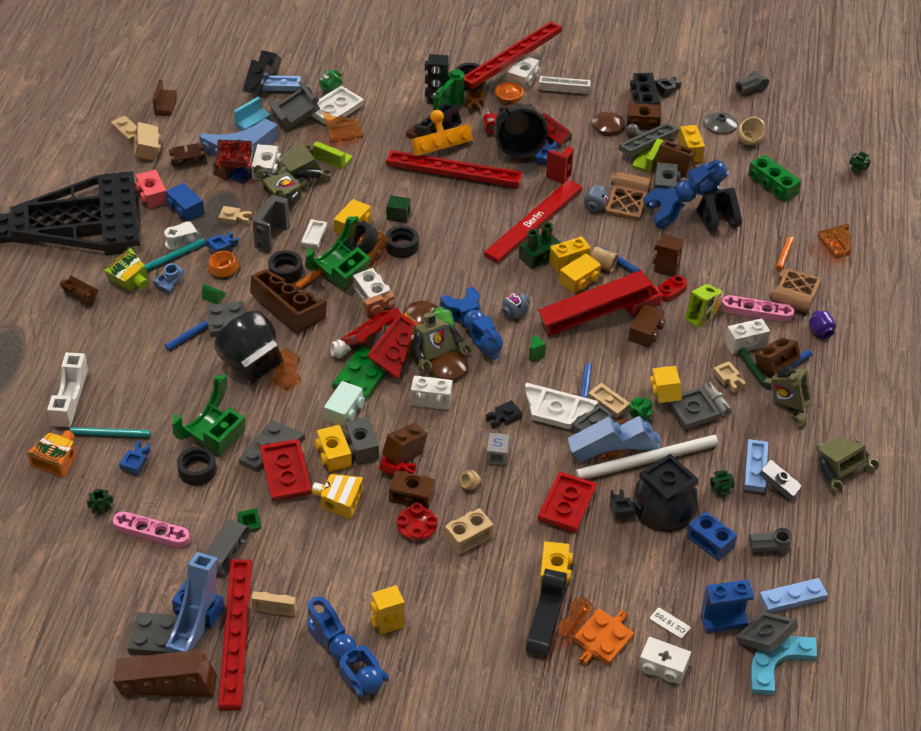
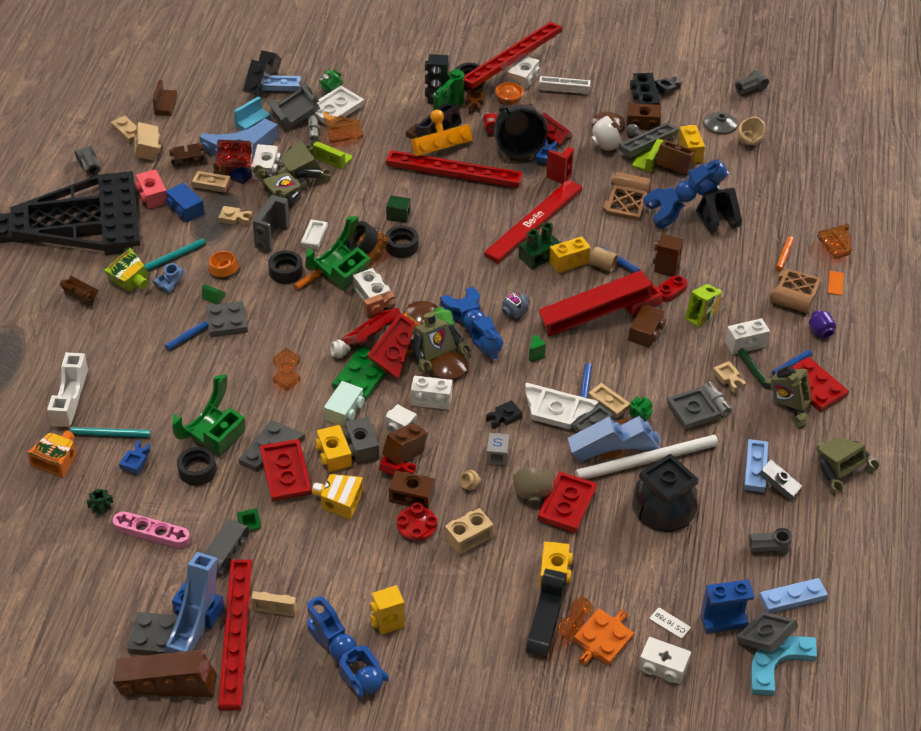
white piece [164,222,200,251] -> none
blue plate [205,232,239,253] -> none
black plate [215,311,284,384] -> none
reddish brown wedge [250,269,327,333] -> none
yellow brick [334,199,372,235] -> none
yellow brick [559,253,601,294] -> none
sand blue head [584,185,609,211] -> none
black plate [609,489,636,519] -> none
yellow brick [650,366,682,403] -> none
dark grey brick [654,162,680,189] -> none
blue brick [687,511,737,561] -> none
dark green gear [710,470,735,496] -> none
bright pink beam [721,295,794,322] -> none
green brick [748,154,802,202] -> none
reddish brown brick [754,337,801,375] -> none
dark green gear [849,151,871,173] -> none
none -> dark grey piece [75,146,101,177]
none -> tan plate [192,171,231,192]
none -> light grey pin [307,115,320,144]
none -> white brick [385,404,417,433]
none -> dark tan cylinder [513,468,554,504]
none -> white cylinder [591,116,622,151]
none -> red plate [792,357,849,412]
none -> orange sticker [828,271,844,295]

